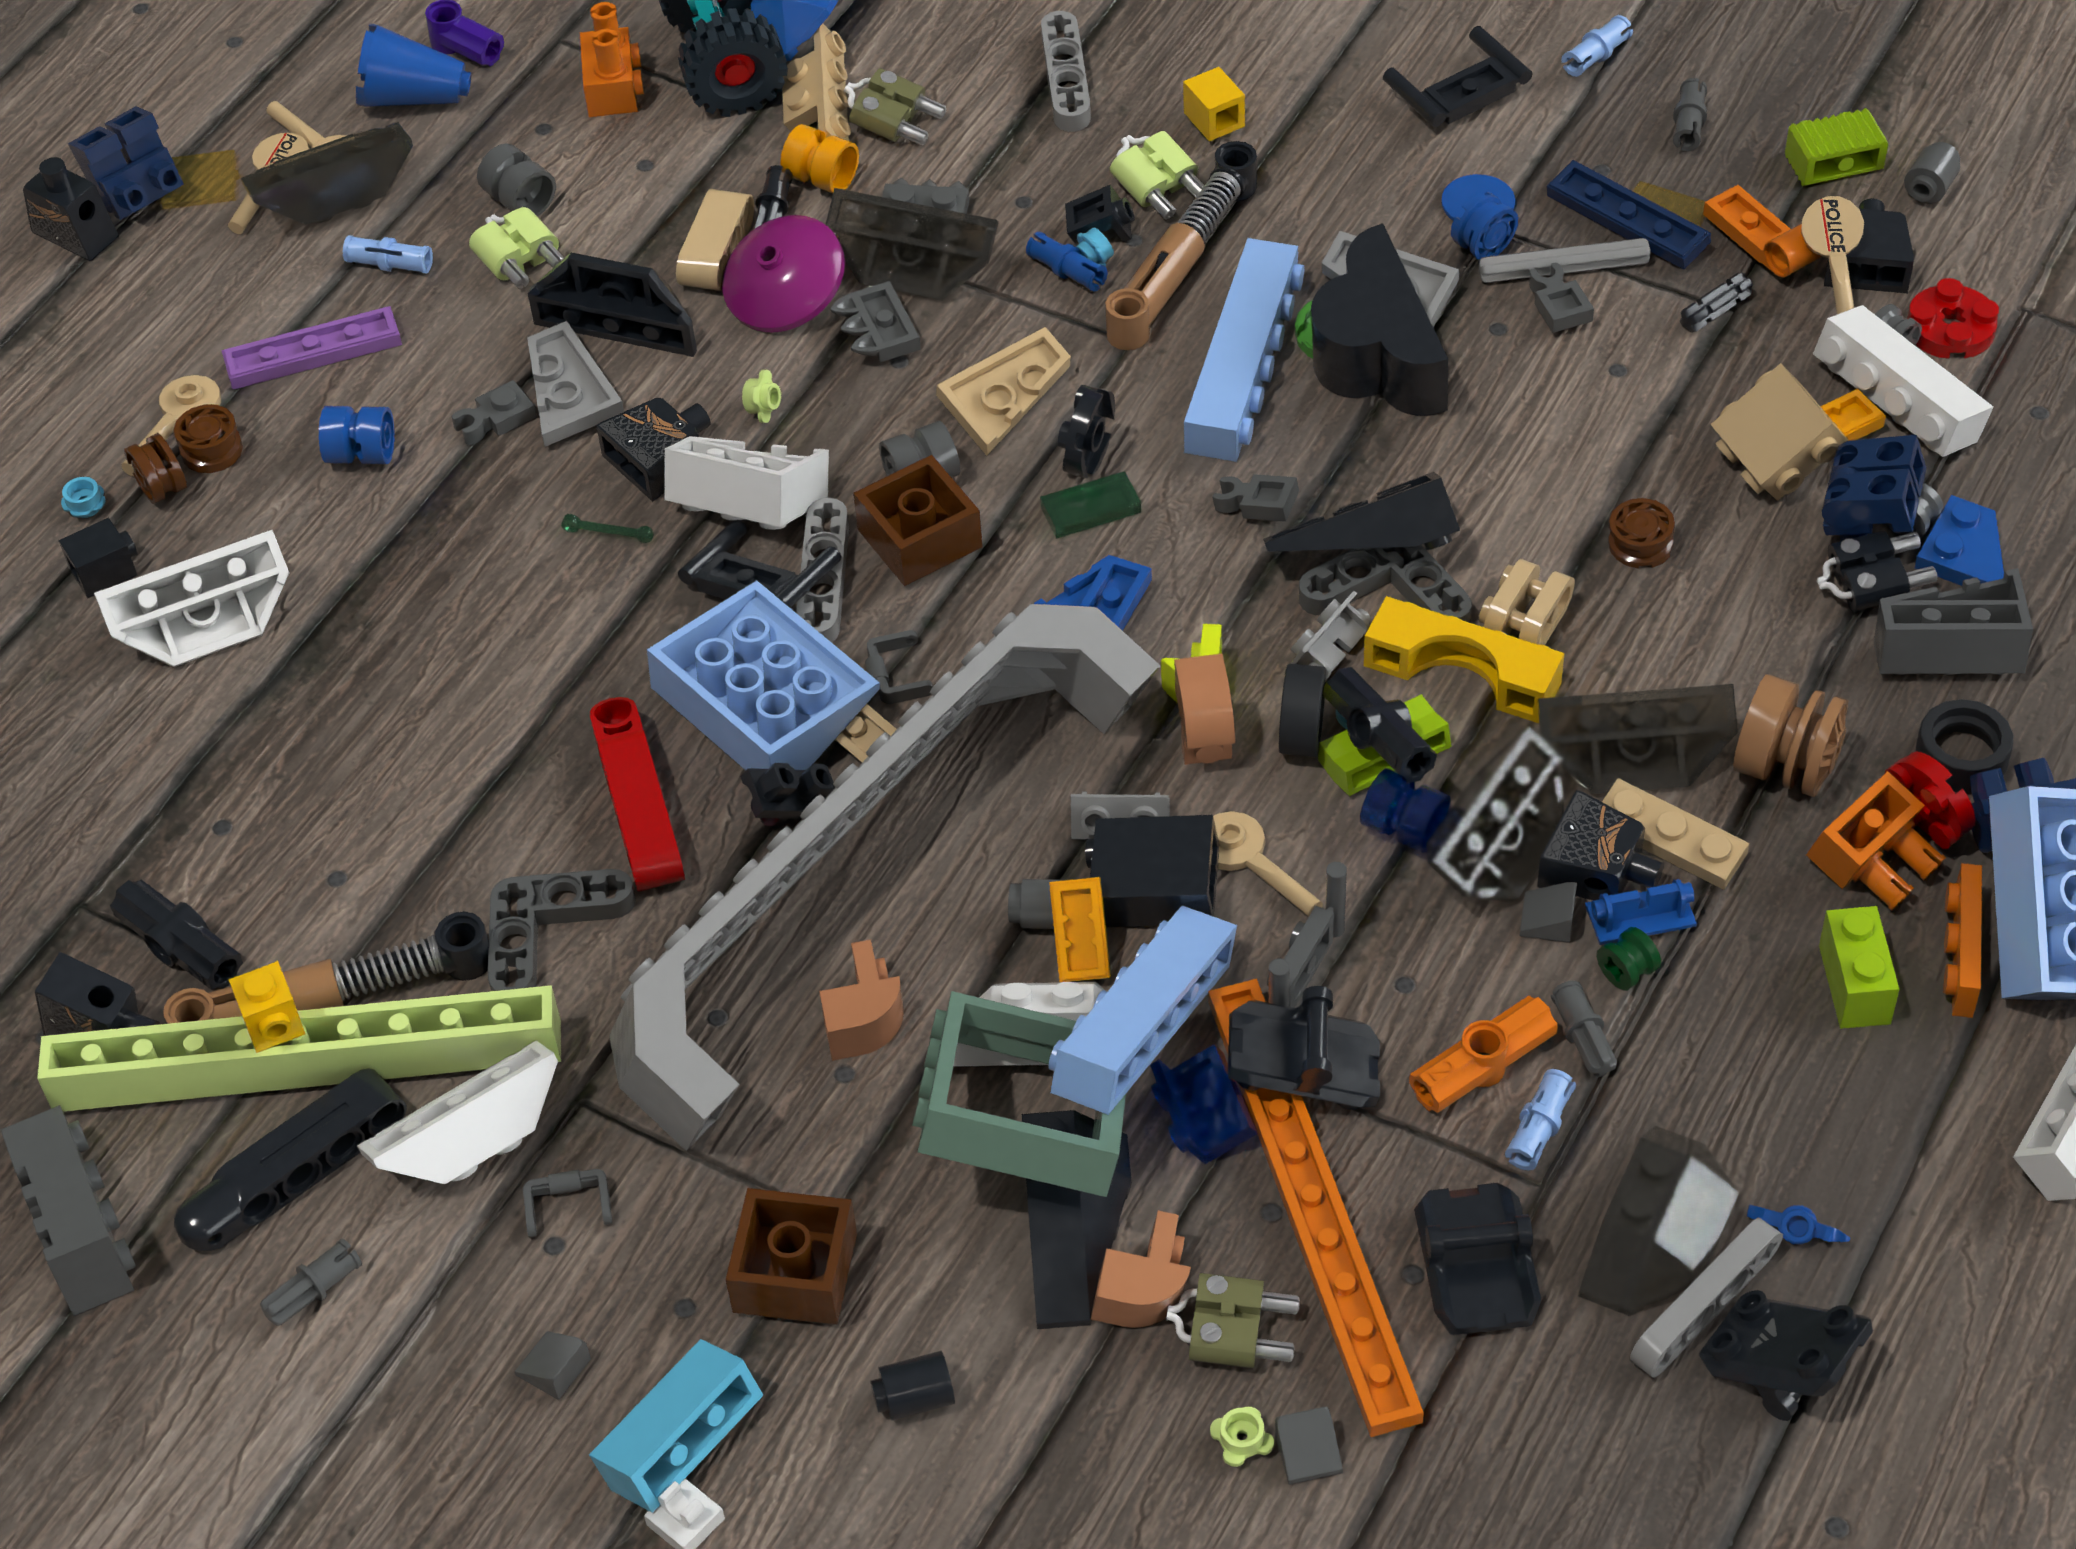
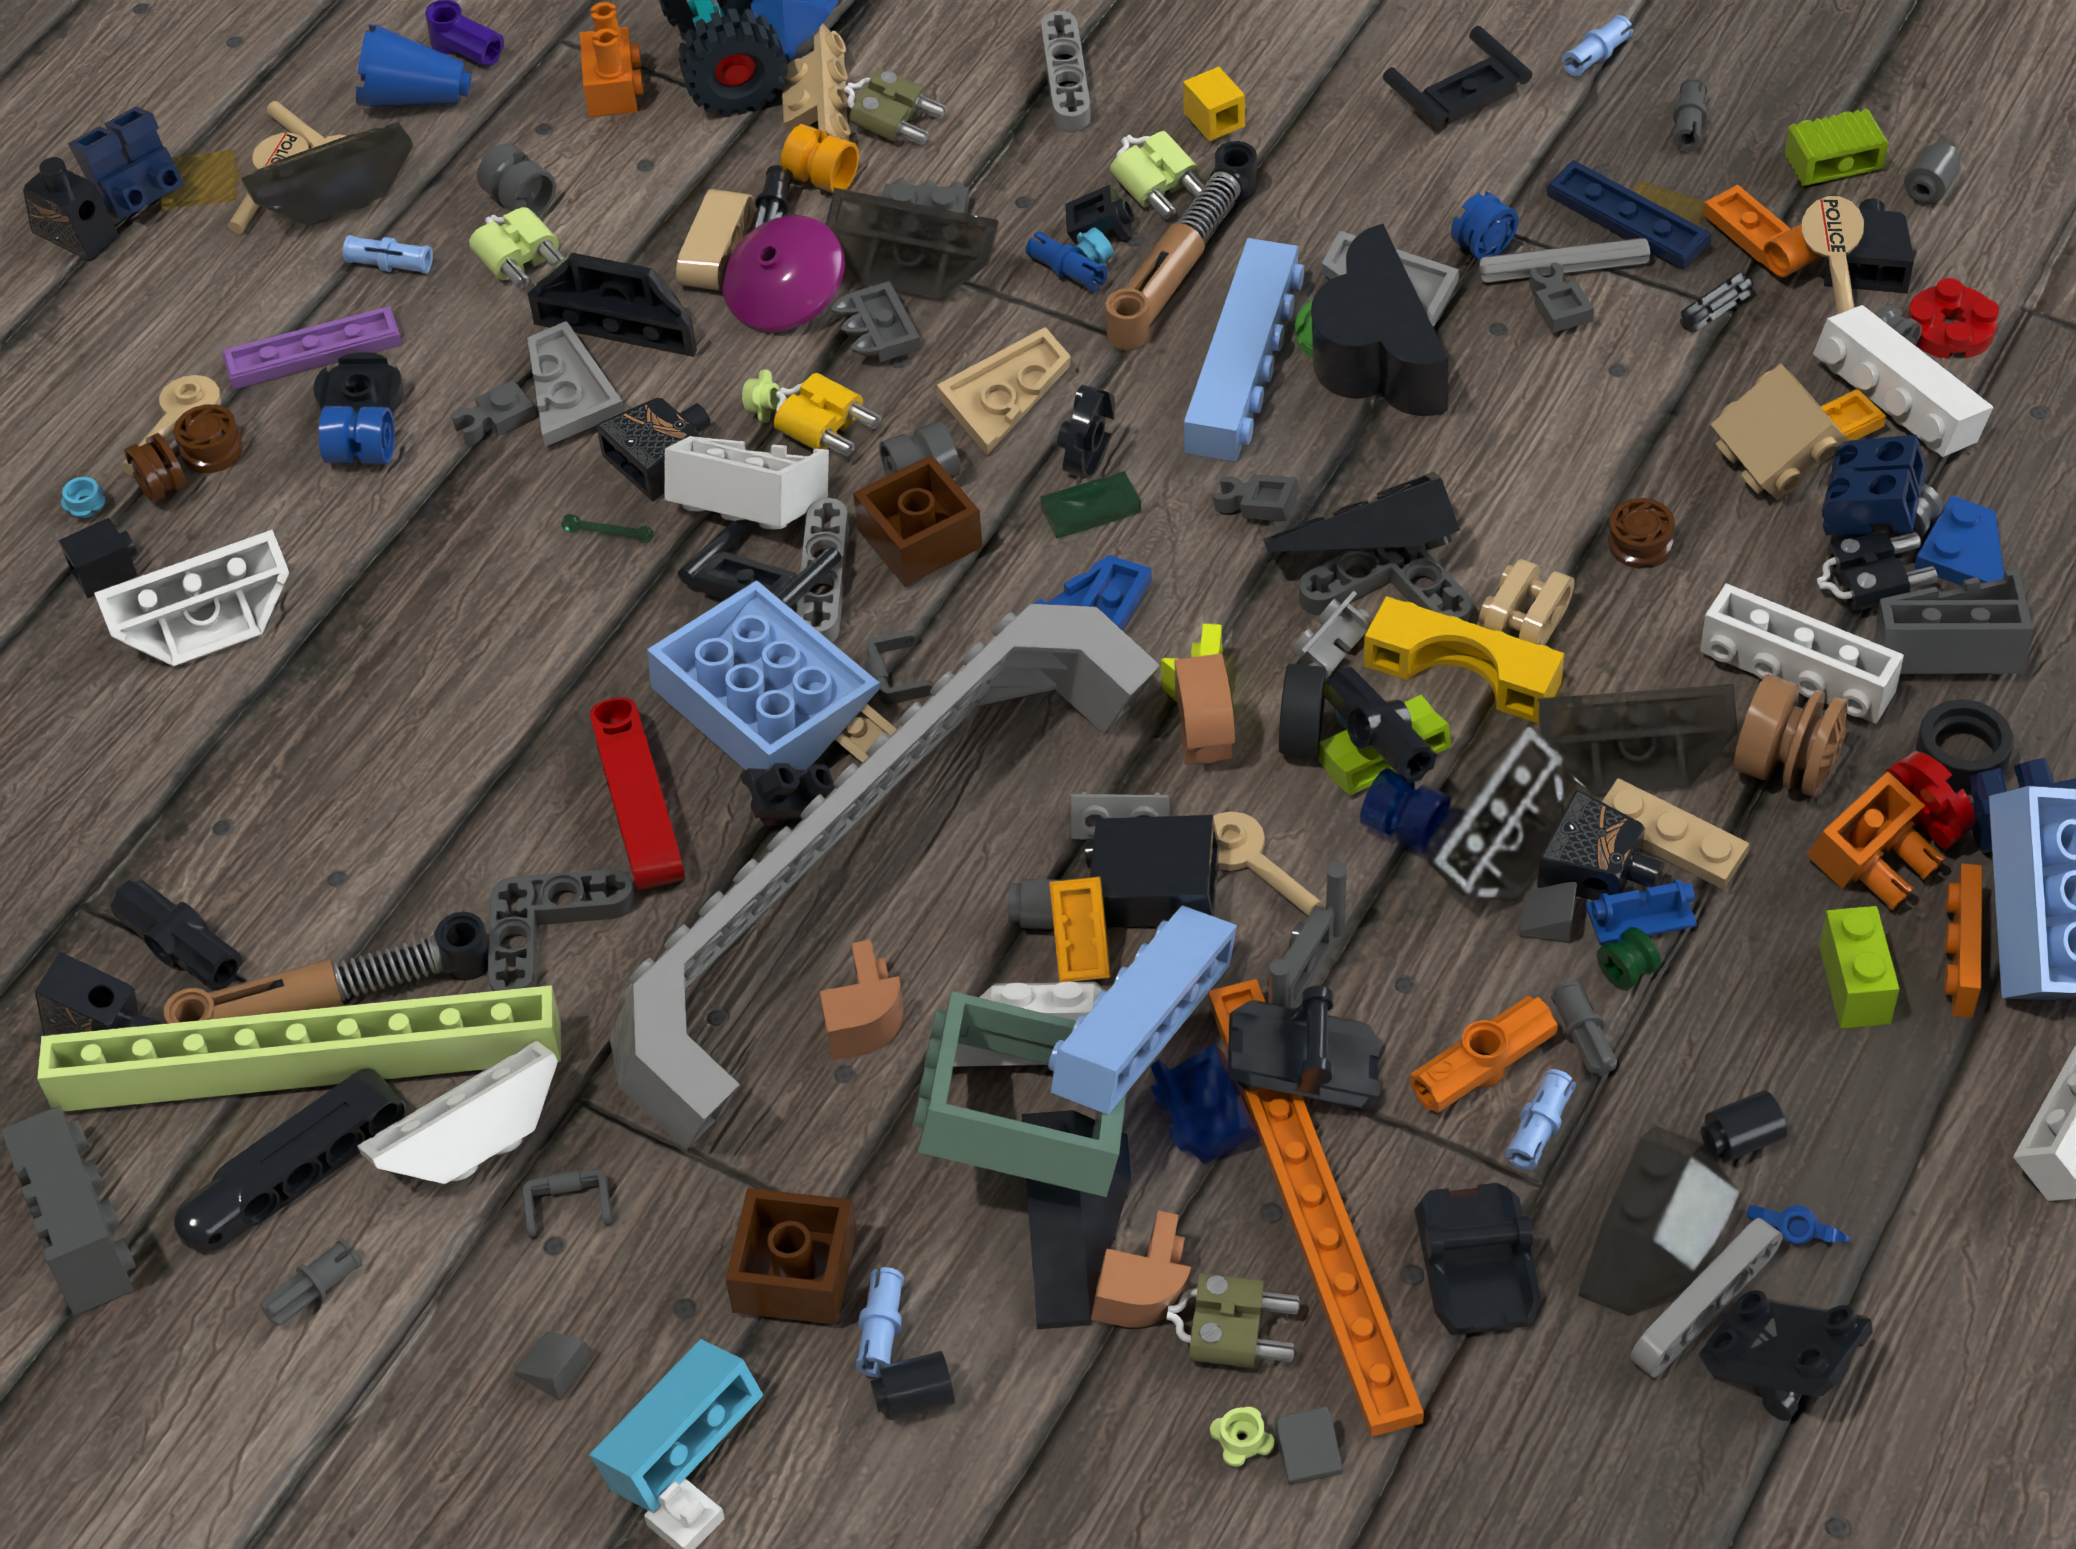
yellow brick [228,961,305,1053] -> none
blue piece [1441,174,1515,221] -> none
none -> black plate [313,352,404,418]
none -> yellow piece [774,373,881,457]
none -> light blue pin [856,1267,904,1377]
none -> white brick [1700,583,1904,724]
none -> black brick [1701,1090,1787,1162]

